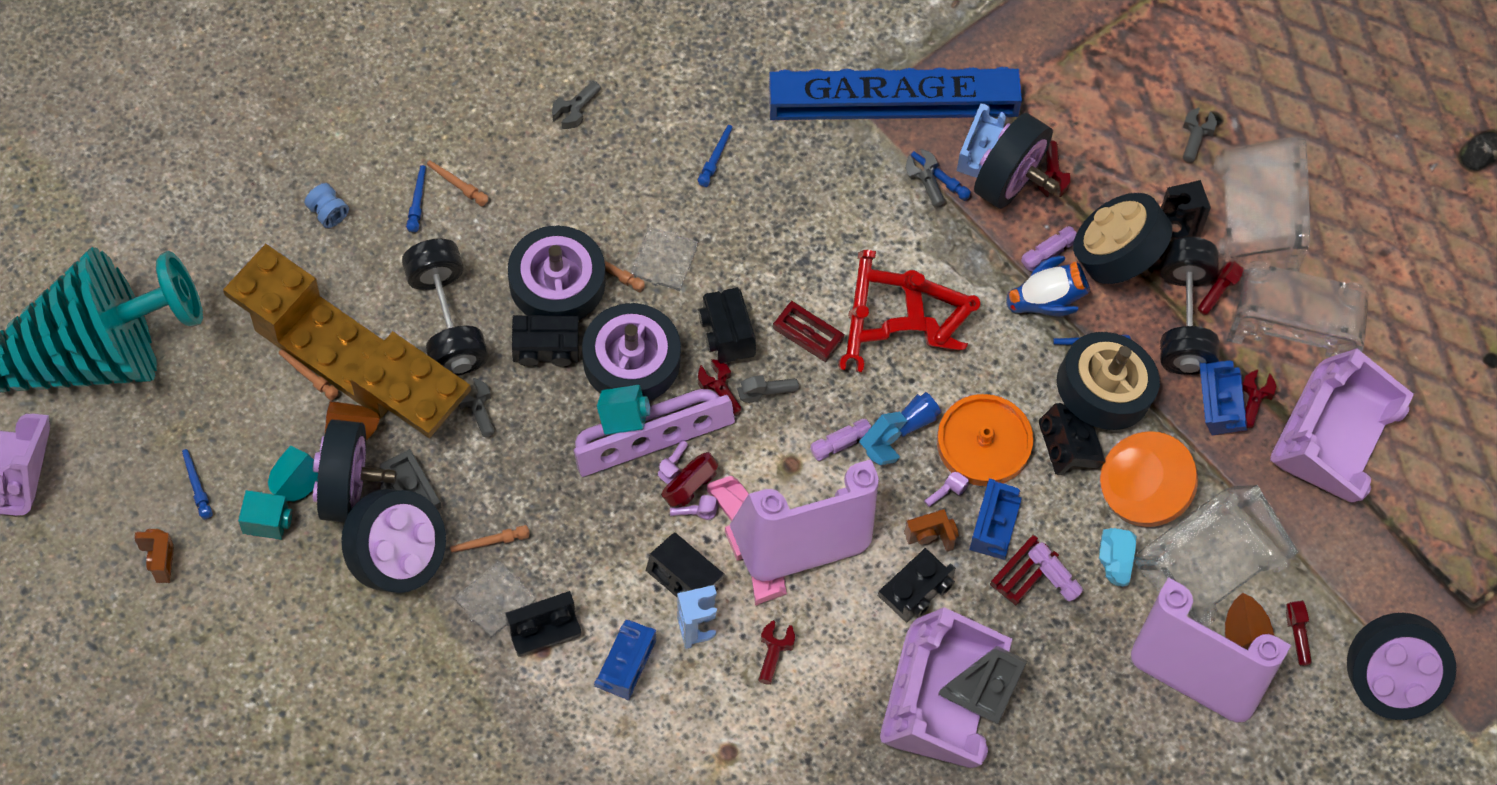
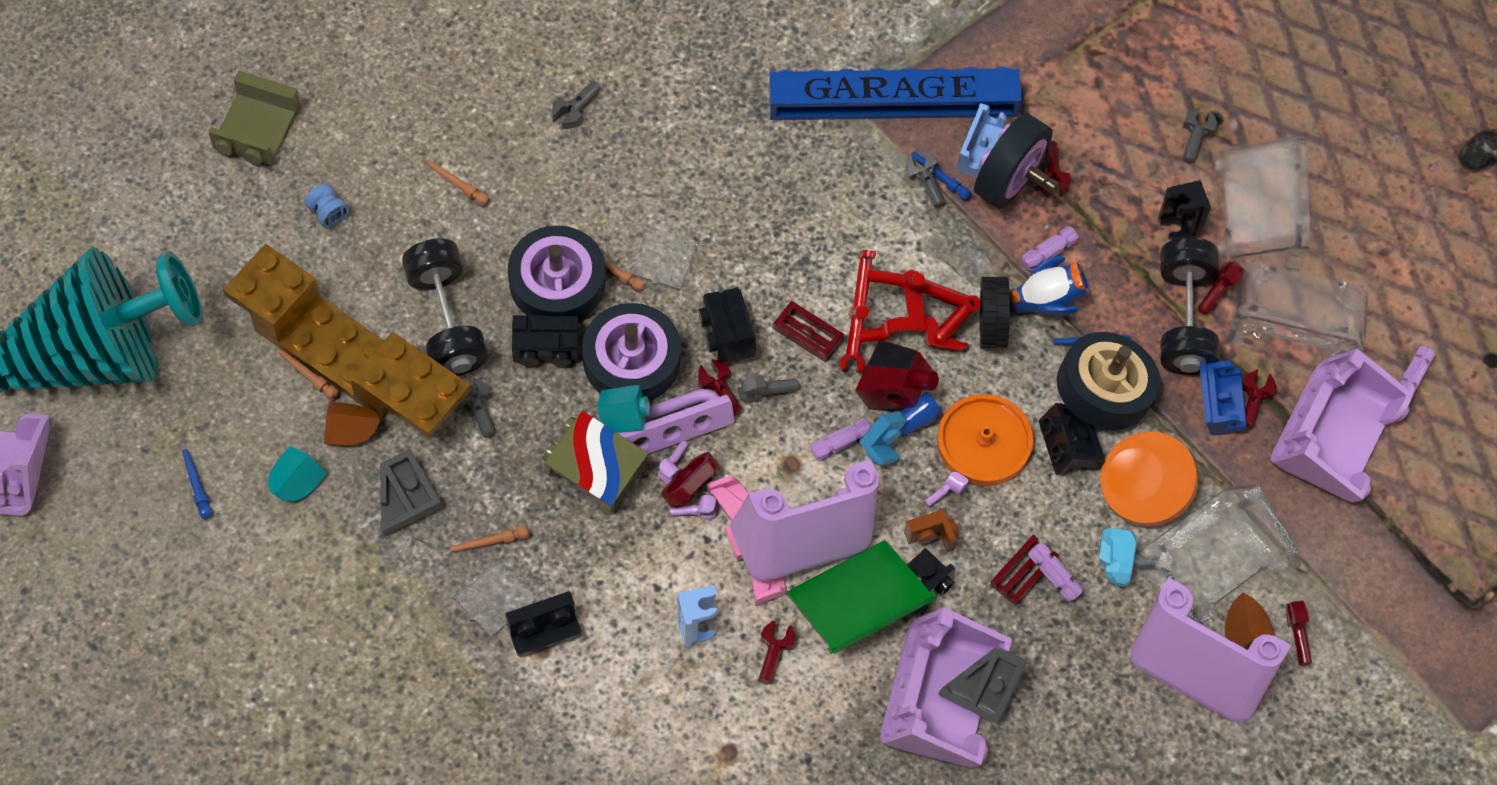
dark orange bracket [135,529,174,583] -> none
teal brick [238,490,293,540] -> none
black wheel [313,419,397,523] -> none
wheel [341,489,446,593] -> none
blue piece [406,165,426,232] -> none
blue hinge [594,620,656,701] -> none
black hinge [645,532,724,597] -> none
blue piece [697,125,733,187] -> none
blue hinge [969,478,1022,560] -> none
black wheel [1073,193,1172,284] -> none
wheel [1347,613,1456,720] -> none
none -> olive panel [209,71,300,166]
none -> panel [542,410,648,515]
none -> green piece [787,540,937,654]
none -> dark red torso [855,340,939,410]
none -> black tyre [979,276,1010,348]
none -> lavender axle [1400,345,1435,394]

